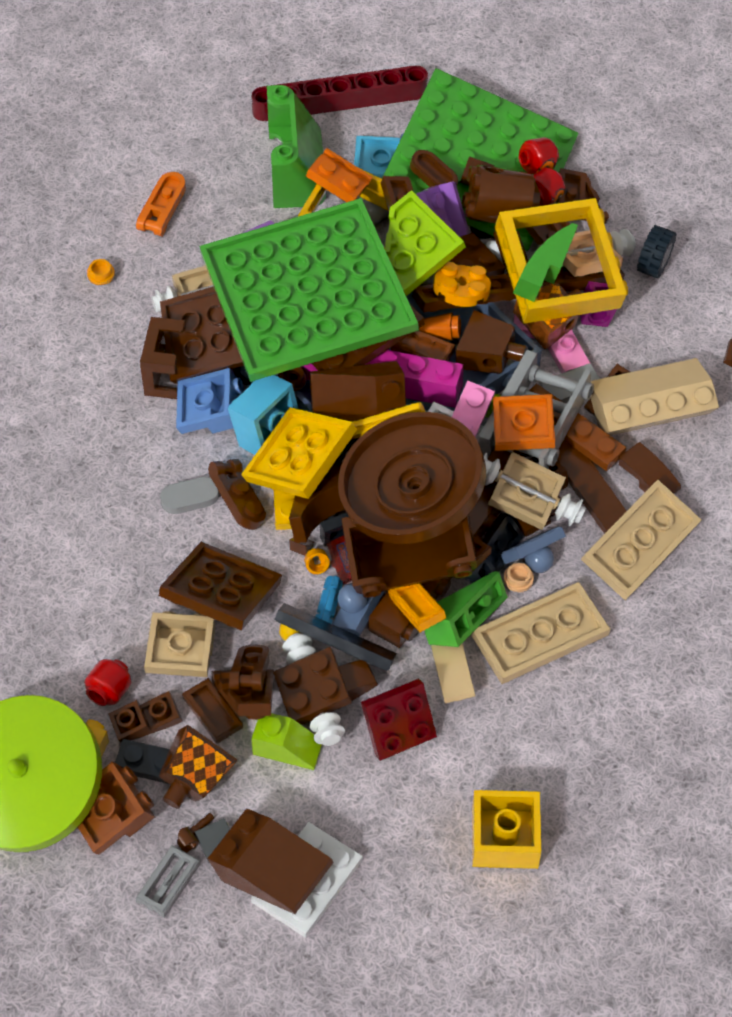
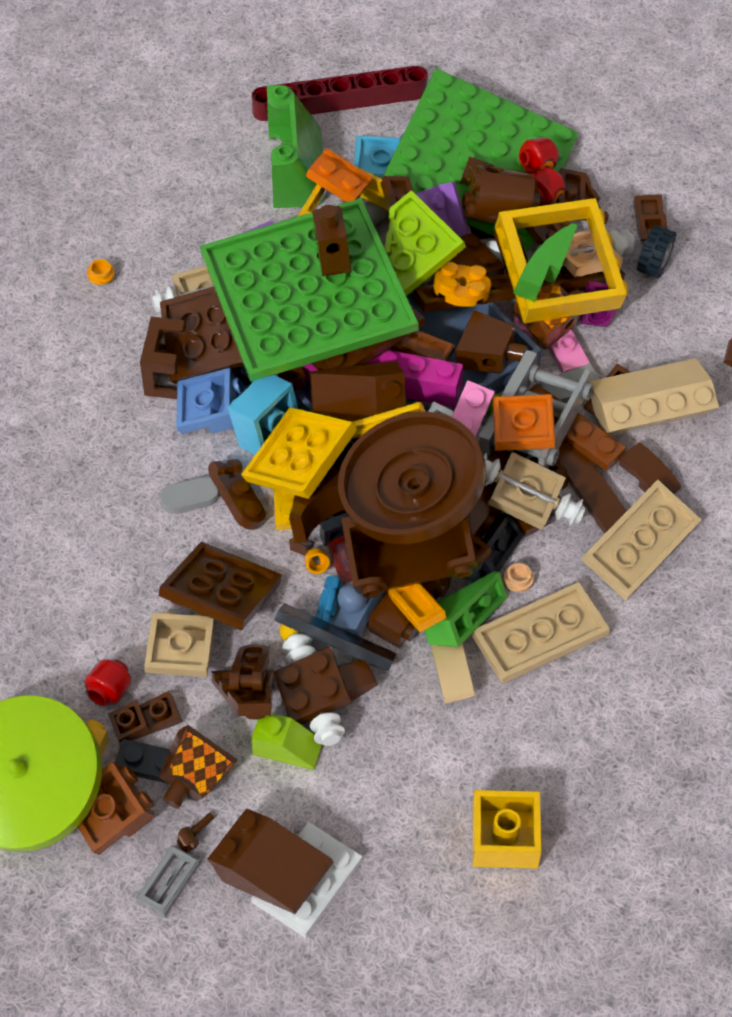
orange plate [136,172,186,237] -> none
reddish brown tile [182,678,243,744] -> none
dark grey tile [195,818,230,863] -> none
dark red plate [361,678,437,761] -> none
reddish brown tile [410,150,458,187] -> none
orange cone [419,313,461,341] -> none
sand blue tile [501,526,566,573] -> none
none -> reddish brown torso [312,205,351,277]
none -> reddish brown slope [633,195,667,241]

